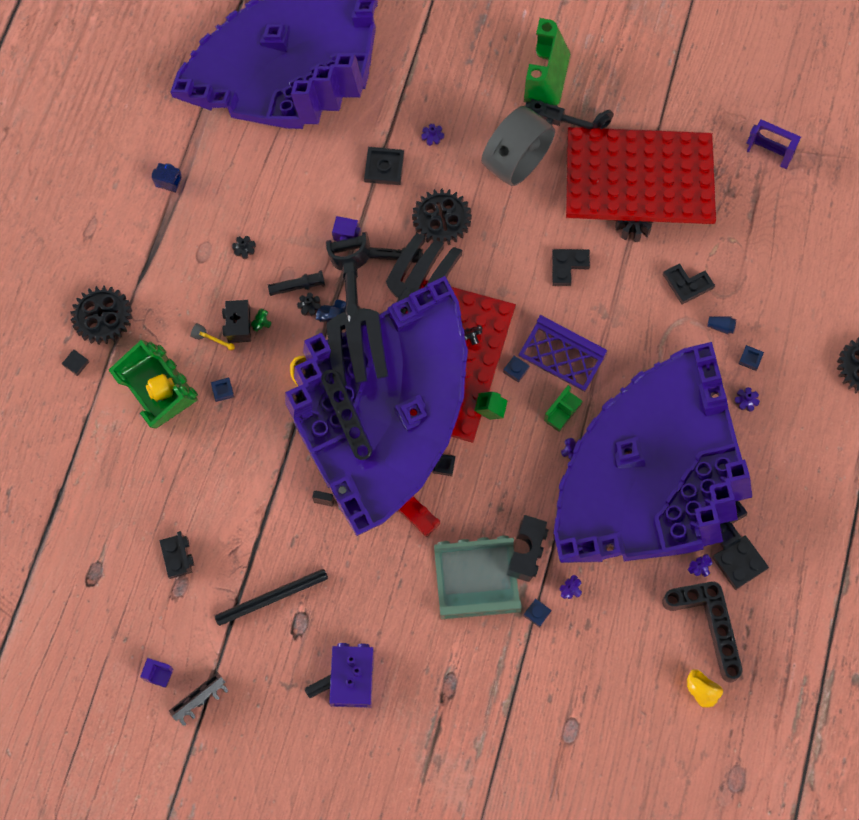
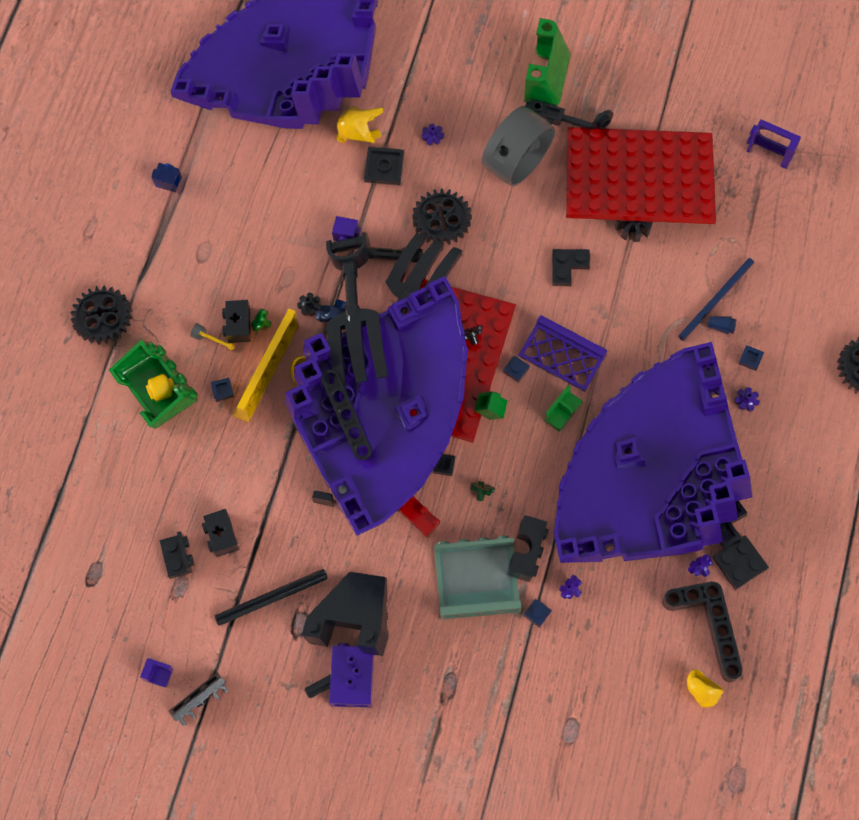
black tile [62,350,89,376] -> none
black plant [232,236,256,259] -> none
black pin [268,270,325,296] -> none
dark purple plant [561,438,576,460] -> none
black plate [663,263,715,304] -> none
none -> black brick [202,509,240,557]
none -> yellow arch [232,309,299,423]
none -> black wedge [301,572,389,656]
none -> yellow piece [336,106,383,143]
none -> dark green plant [470,481,495,501]
none -> dark blue piece [678,258,754,341]

